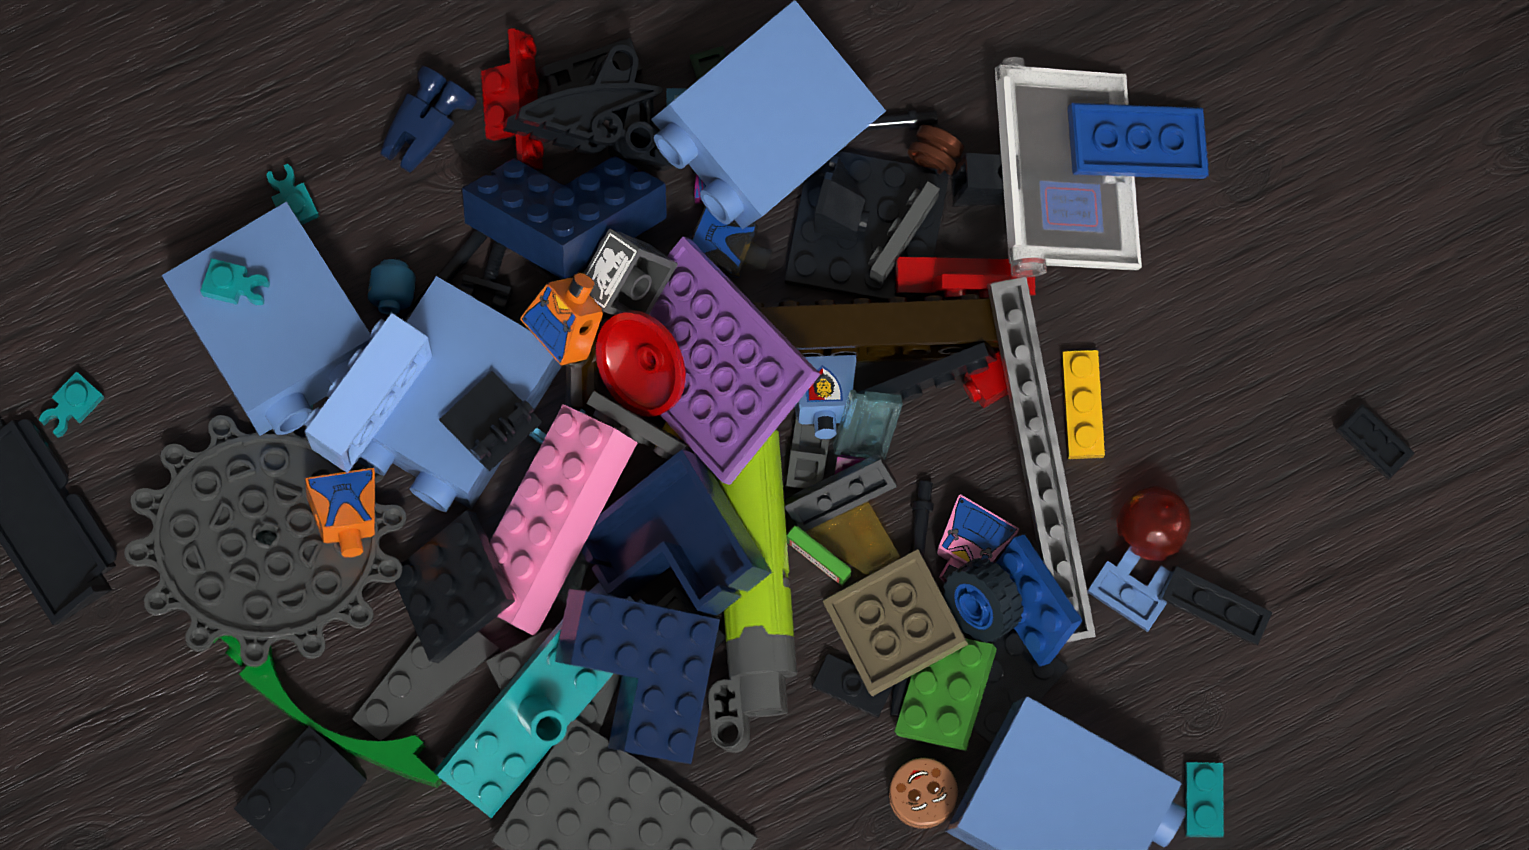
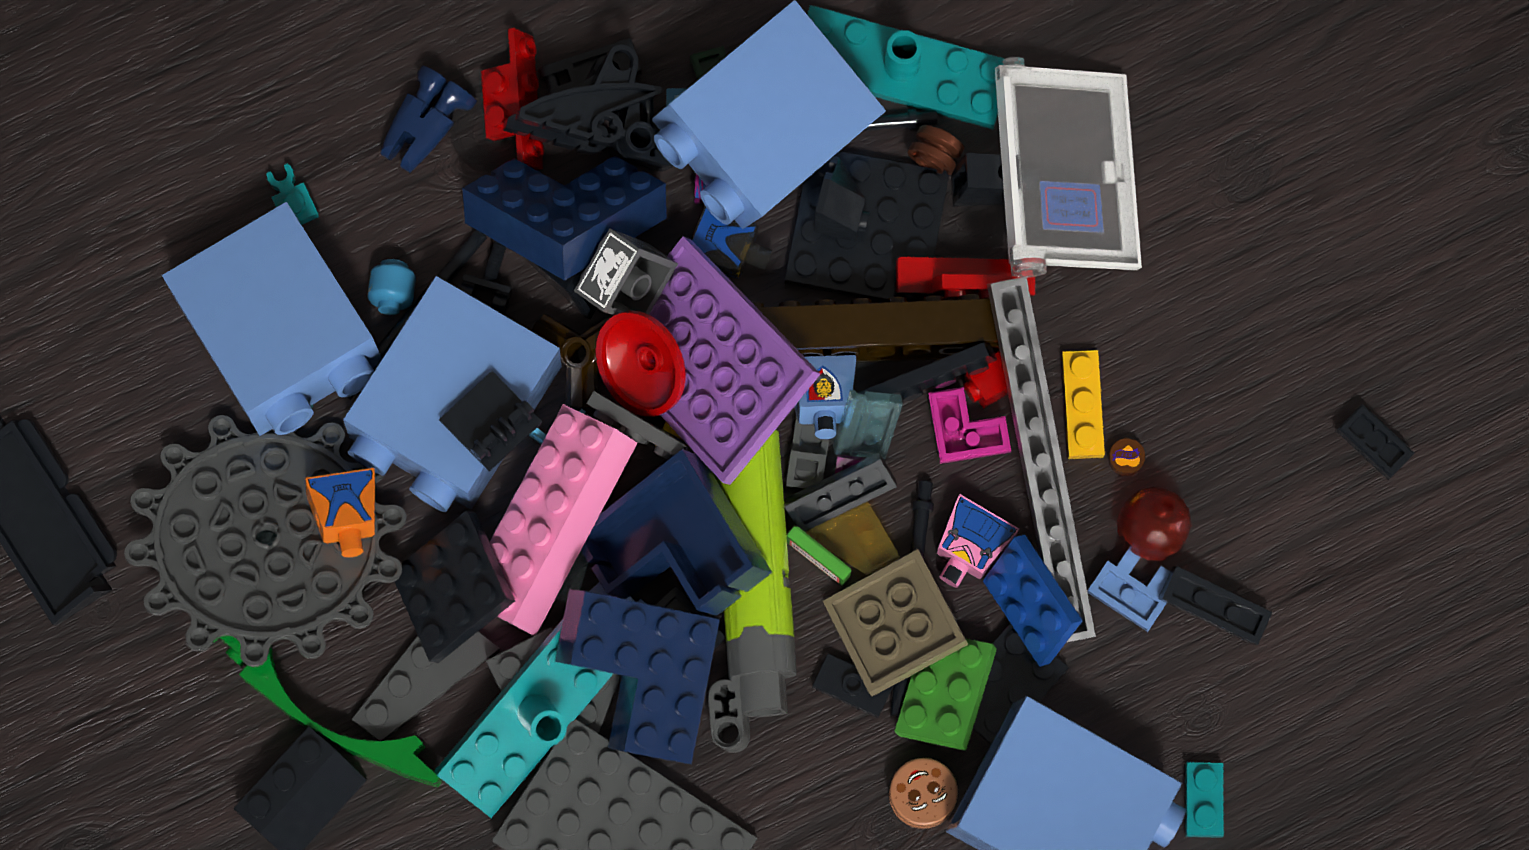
teal plate [39,371,104,438] -> none
teal plate [200,258,270,305] -> none
light blue brick [305,313,432,473] -> none
orange torso [520,273,603,365] -> none
dark grey plate [868,182,940,285] -> none
black wheel [944,558,1023,643] -> none
blue tile [1067,103,1209,179] -> none
none -> teal plate [807,5,1013,130]
none -> dark pink brick [928,387,1011,464]
none -> reddish brown tile [1108,438,1145,476]

